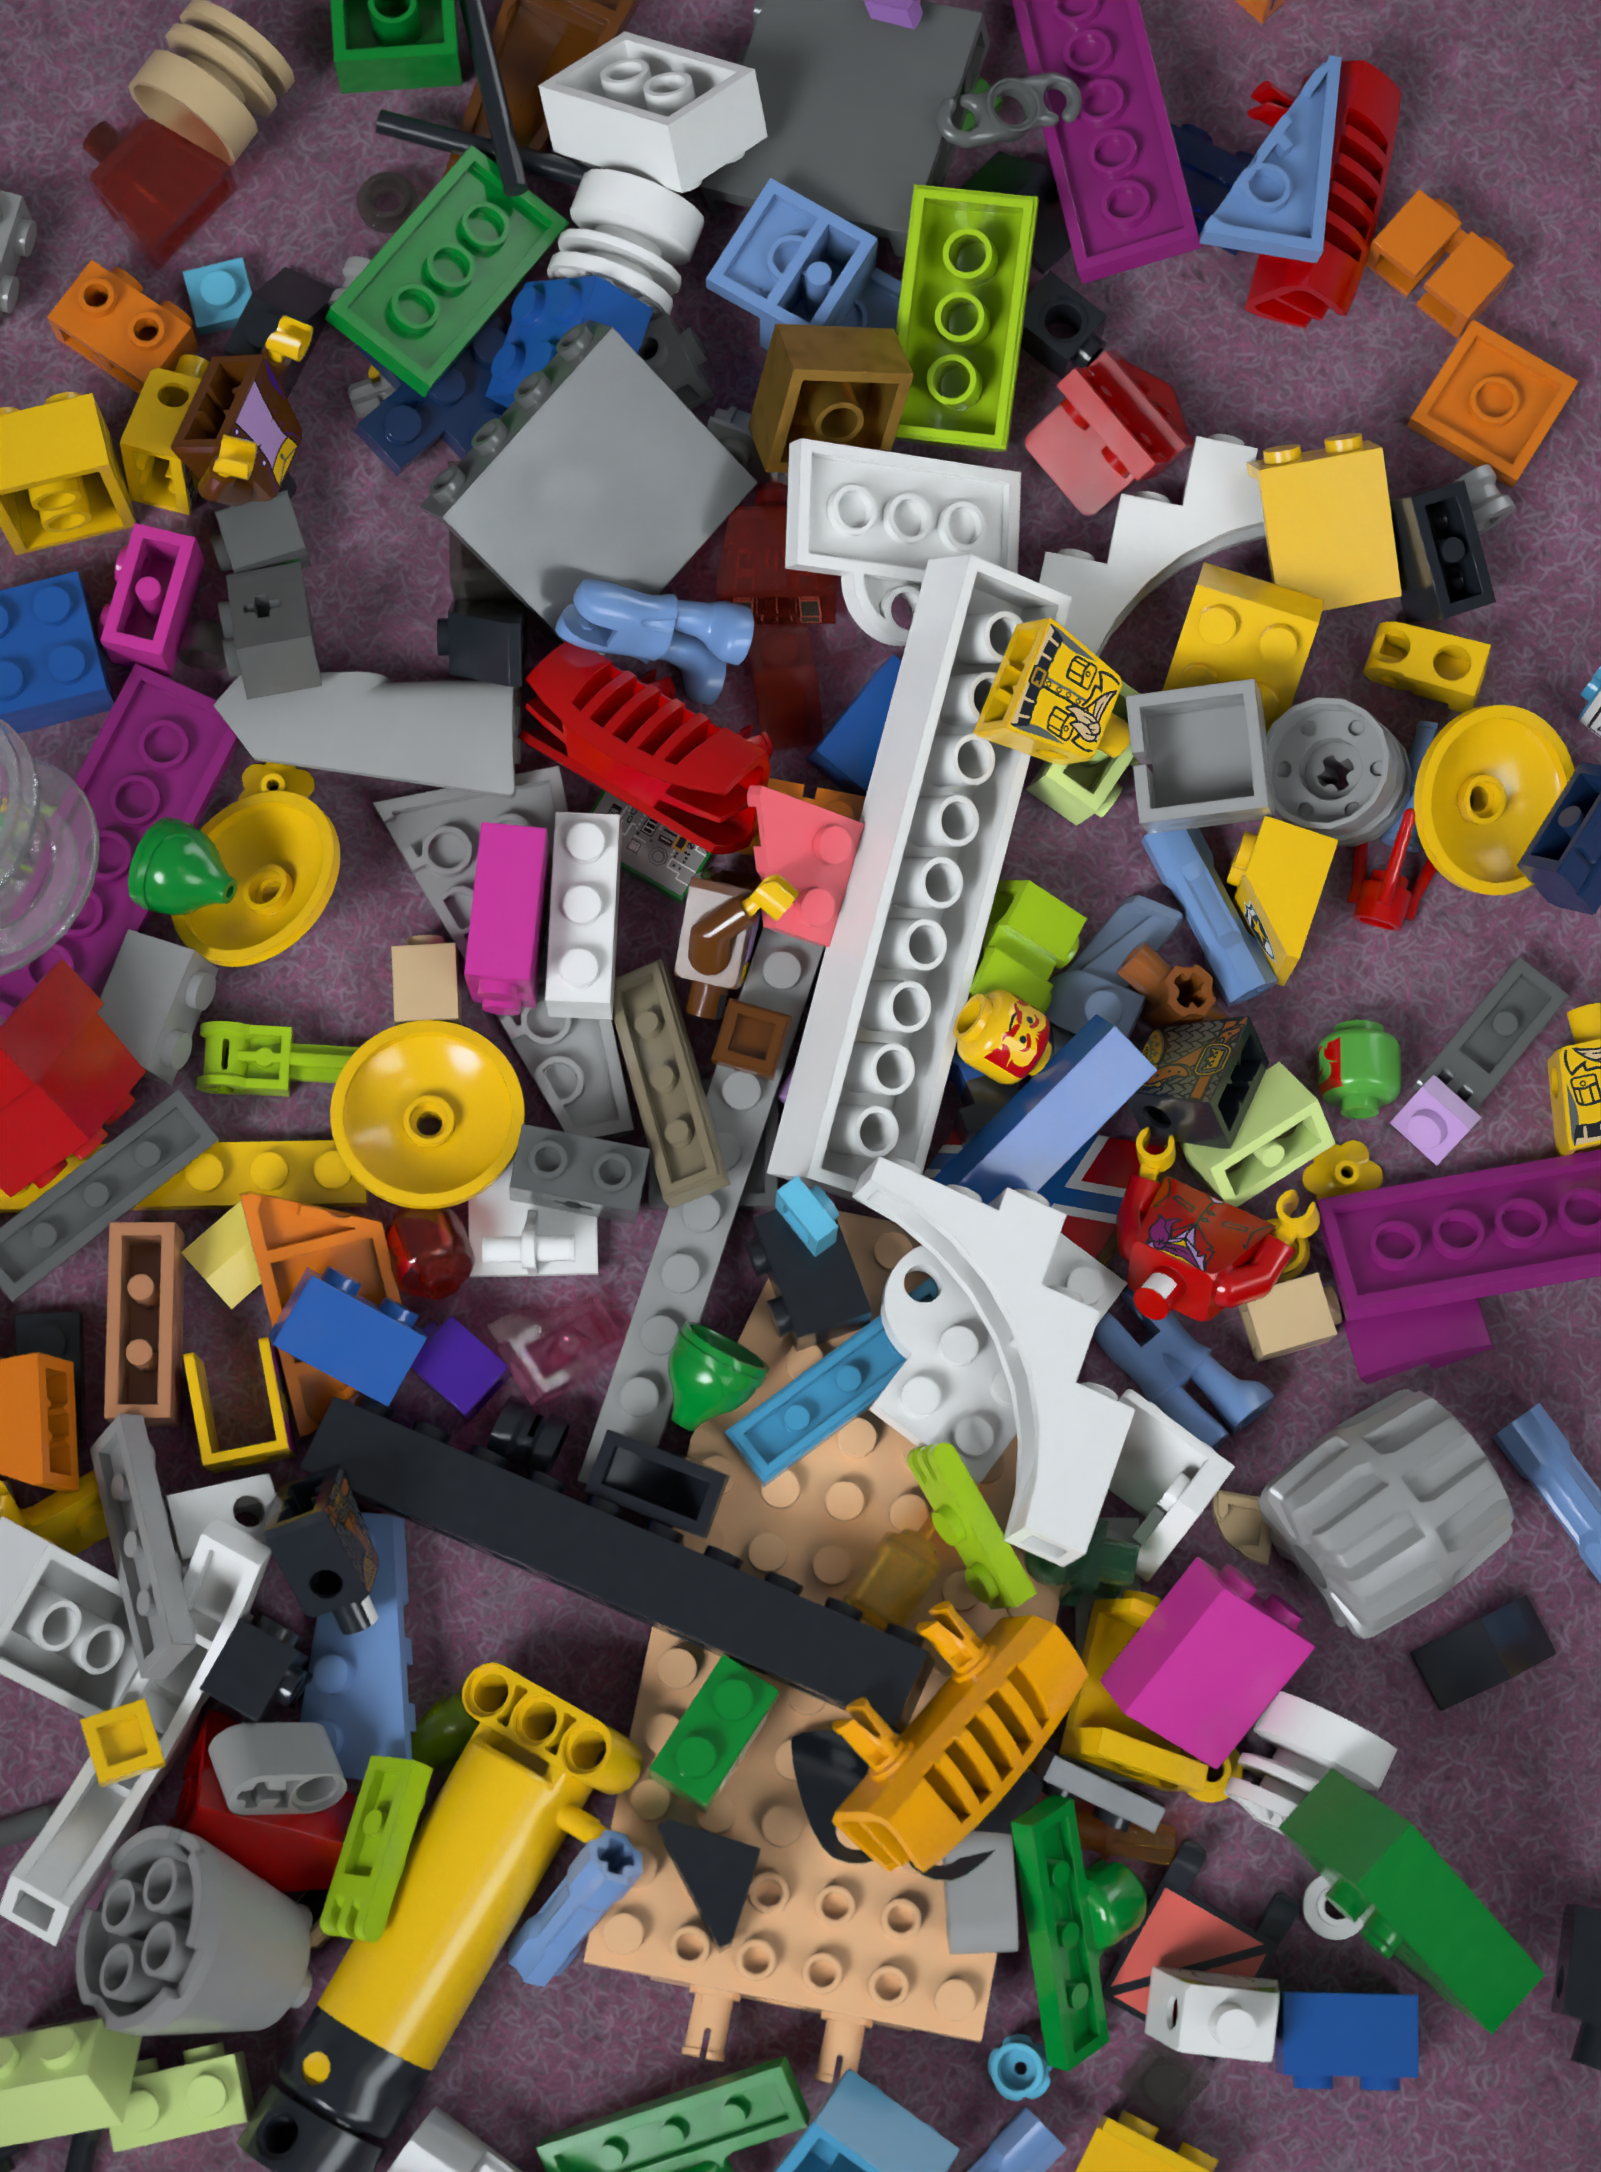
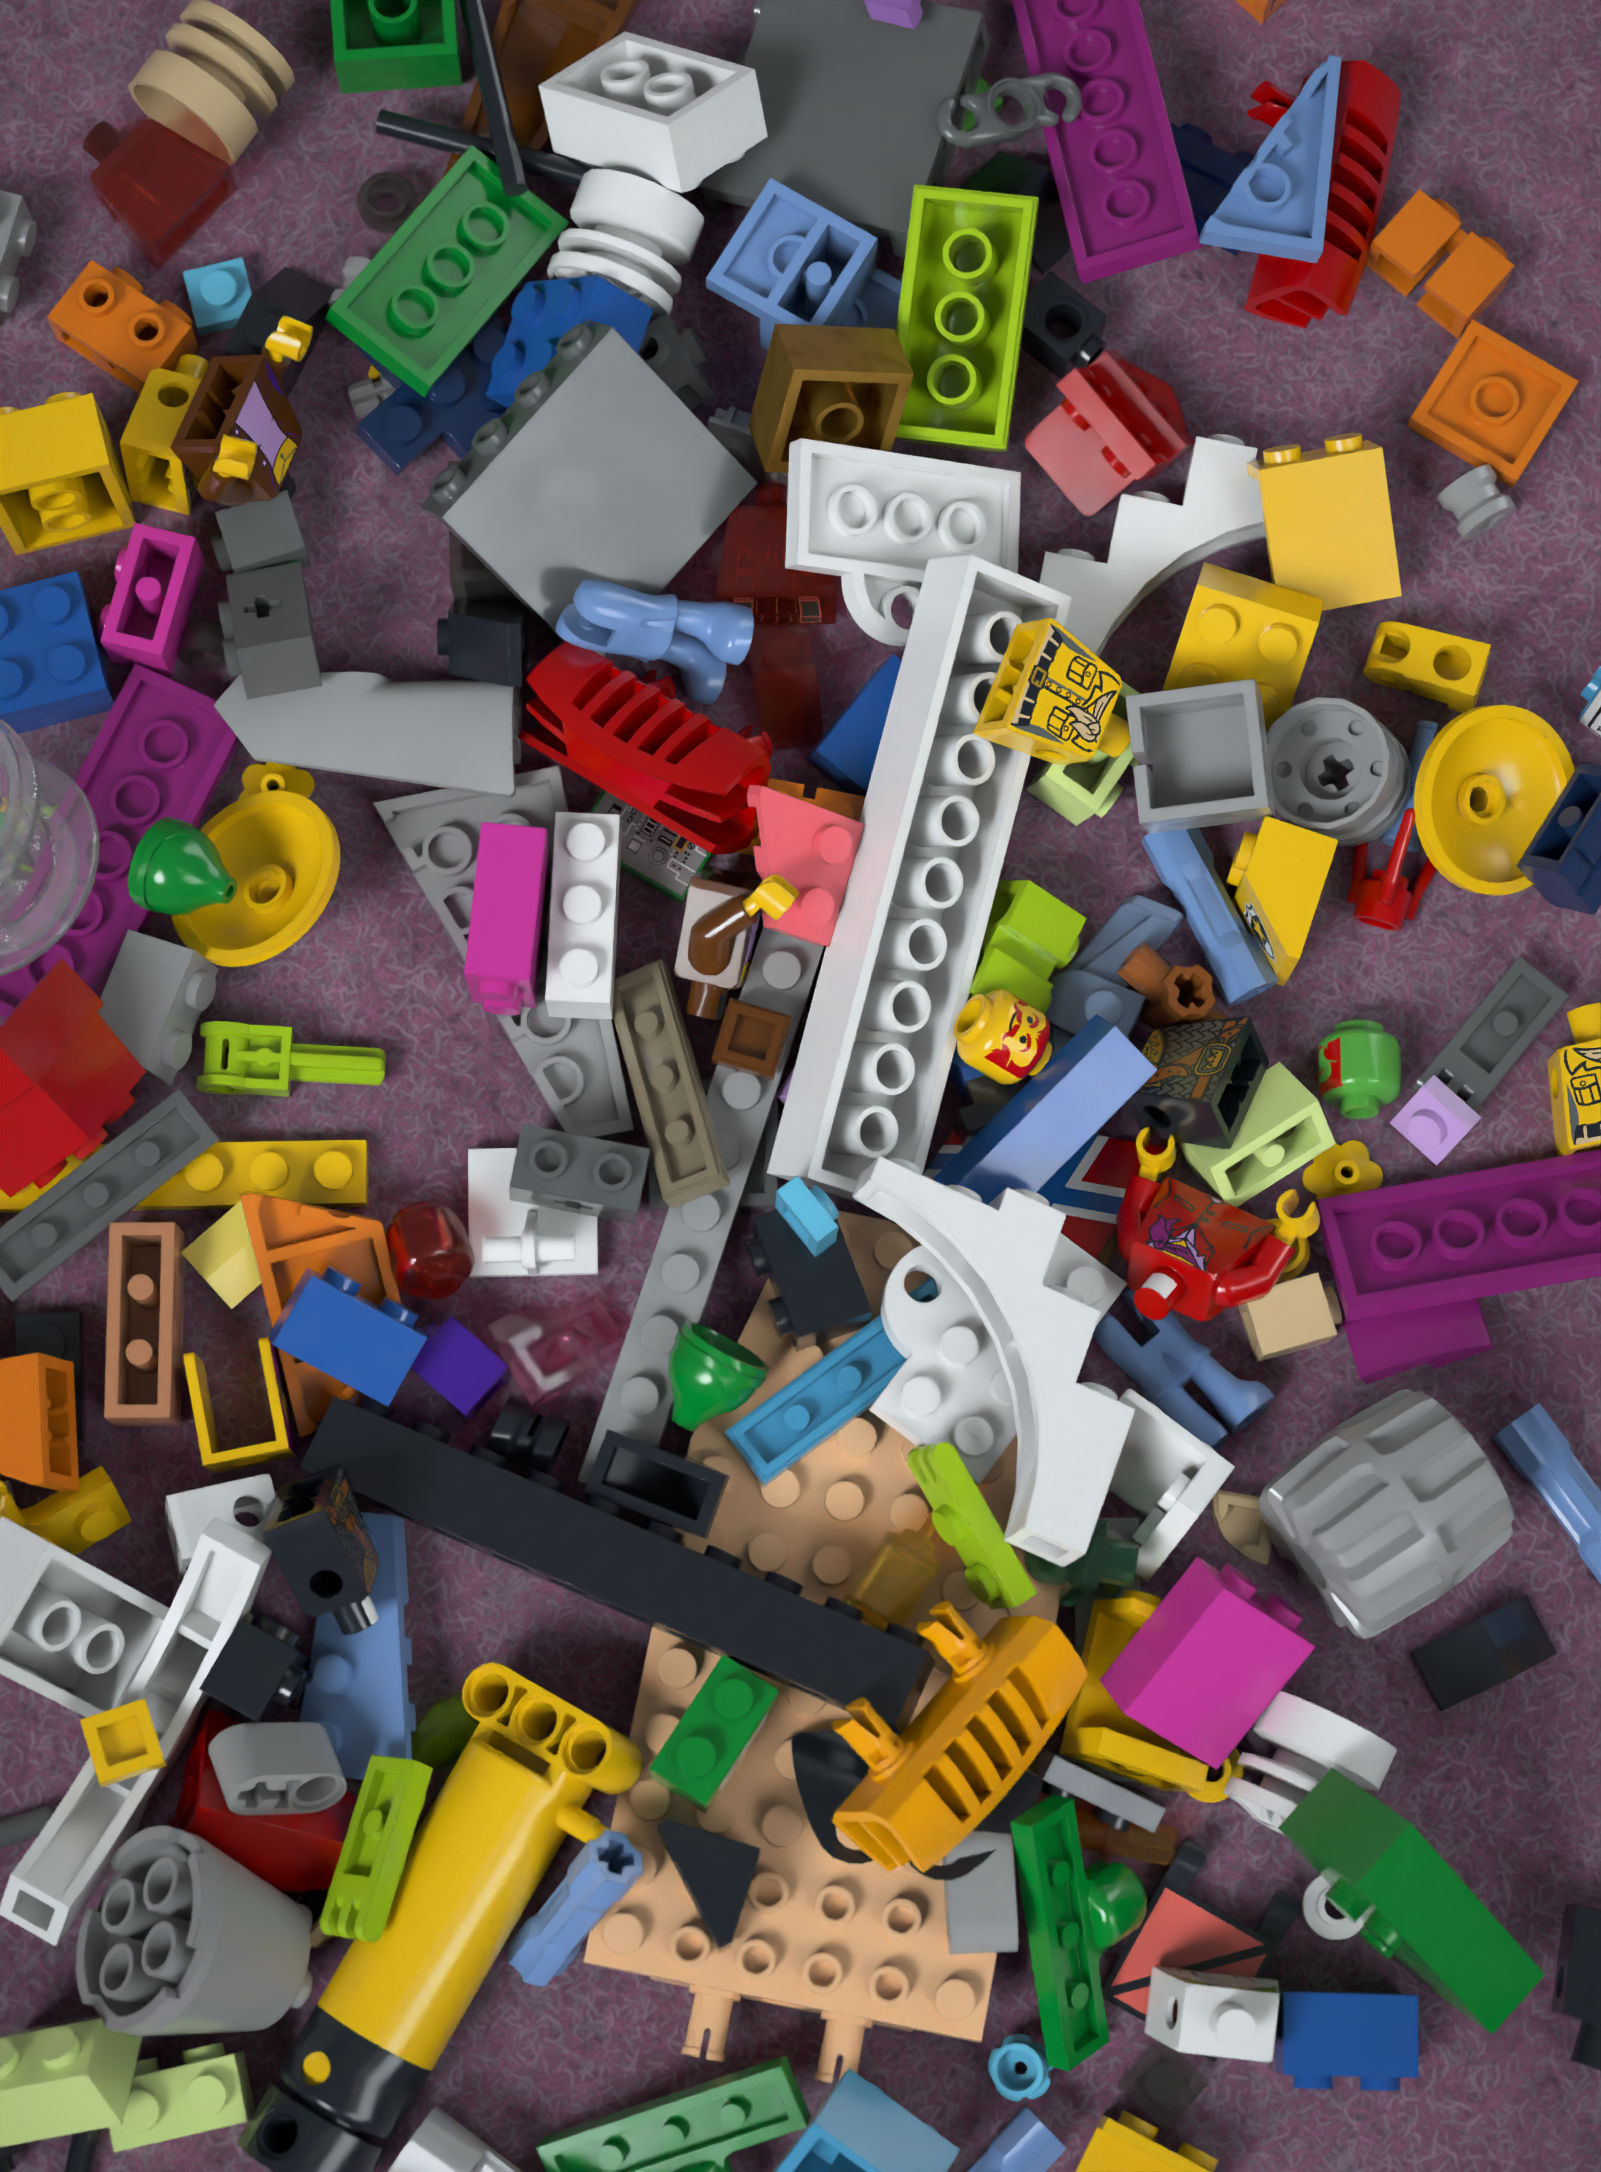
light grey plate [90,1413,196,1680] -> none
yellow dish [330,1020,525,1210] -> none
tan brick [391,935,462,1026] -> none
black brick [1389,480,1496,623] -> none

